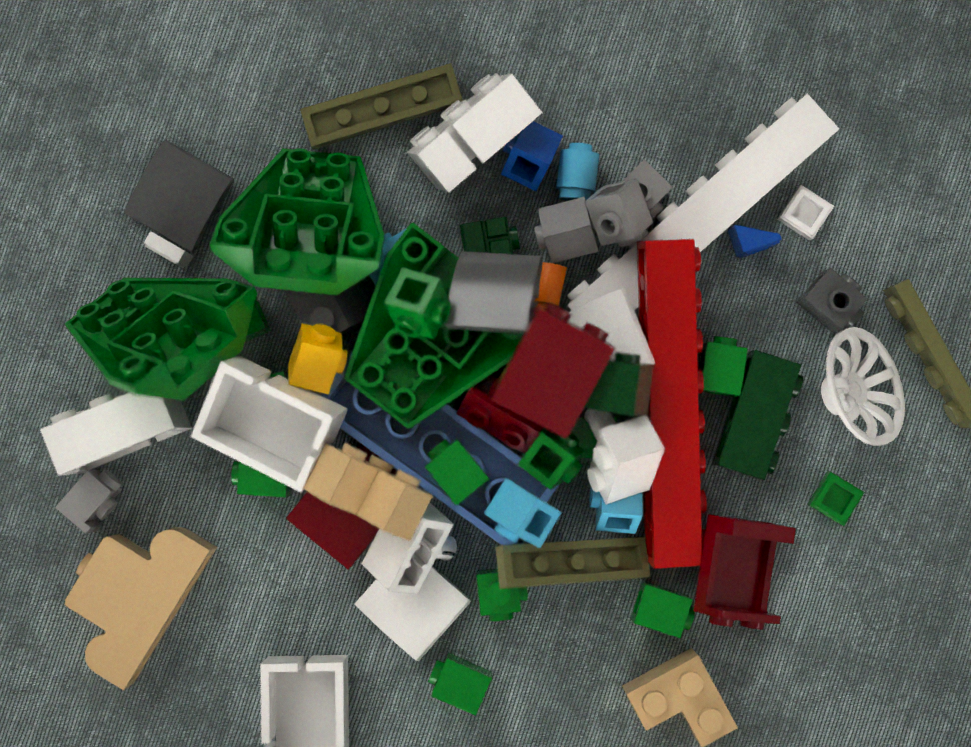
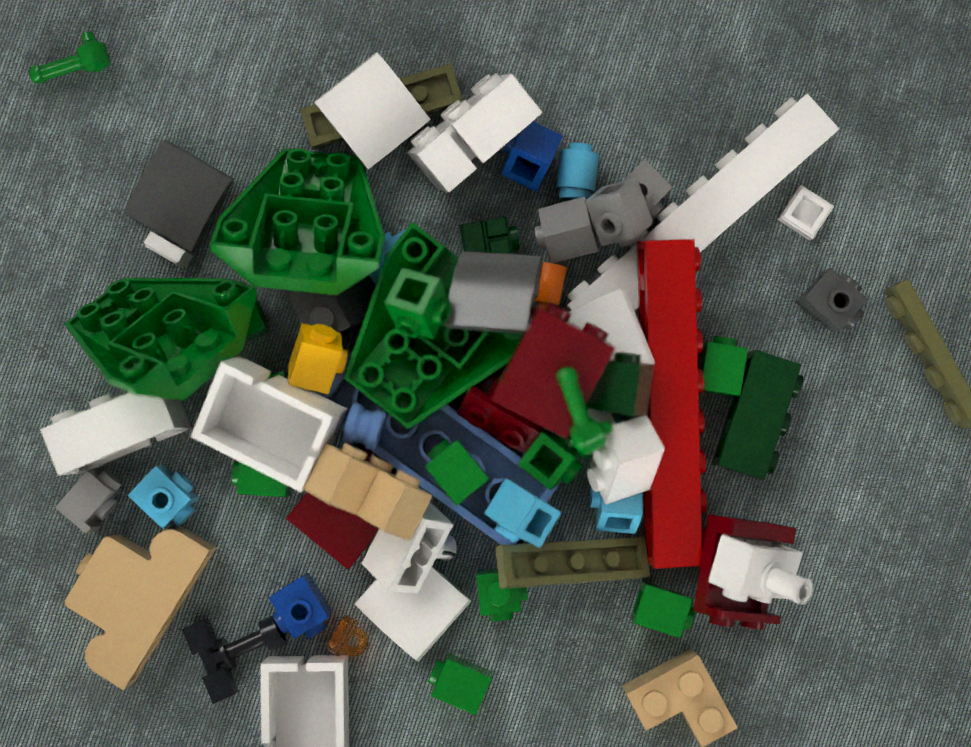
blue slope [728,225,782,258] -> none
green tile [807,471,865,526] -> none
white wheel [821,327,905,446] -> none
none -> green piece [29,32,111,84]
none -> medium azure brick [127,465,199,529]
none -> black bar [182,615,287,704]
none -> blue brick [268,572,333,639]
none -> white slope [314,52,431,170]
none -> clear orange tile [326,615,369,657]
none -> medium blue wheel [342,403,386,451]
none -> green piece [556,366,613,456]
none -> white brick [708,534,813,605]

